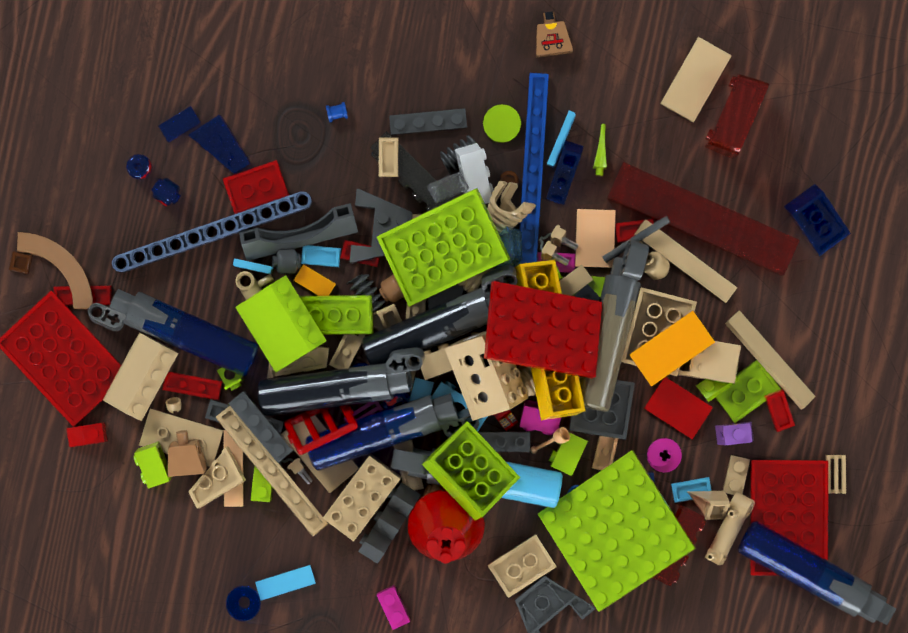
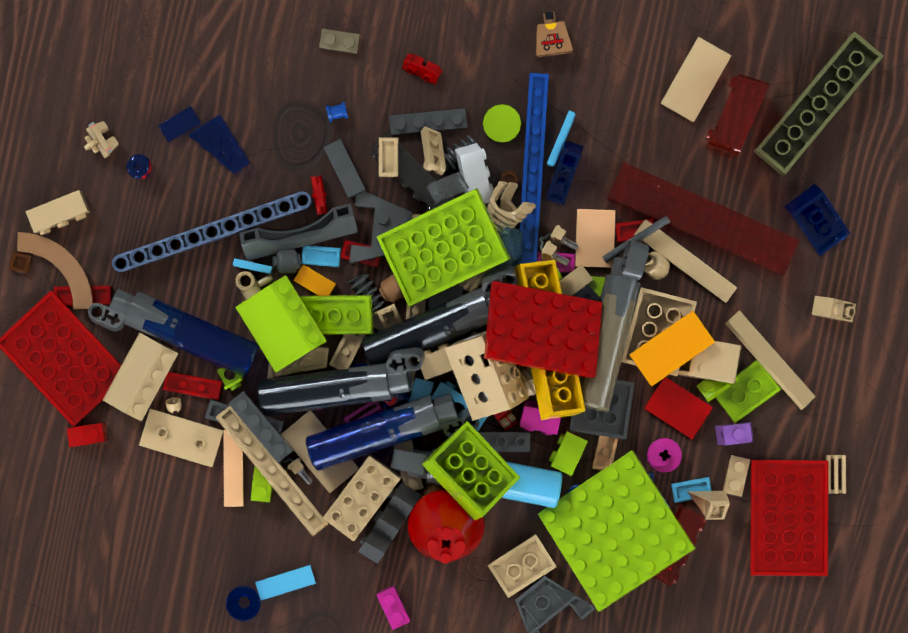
lime brick [134,441,172,489] -> none
clear blue head [151,178,181,206] -> none
medium nougat torso [168,430,207,477] -> none
tan wing [188,447,246,509] -> none
red tile [223,160,289,214] -> none
red bar [284,405,358,455] -> none
light nougat hinge [530,427,570,454] -> none
lime piece [593,124,607,176] -> none
tan piece [705,492,755,565] -> none
clear blue piece [738,521,896,625] -> none
red tile [764,389,795,432] -> none
none -> tan brick [25,190,90,235]
none -> tan hips [84,121,118,158]
none -> red pin [310,175,328,215]
none -> dark tan plate [319,29,360,54]
none -> dark grey tile [324,139,366,199]
none -> red hinge [402,53,443,85]
none -> tan plate [421,126,446,175]
none -> olive brick [753,31,884,176]
none -> tan slope [812,296,856,322]

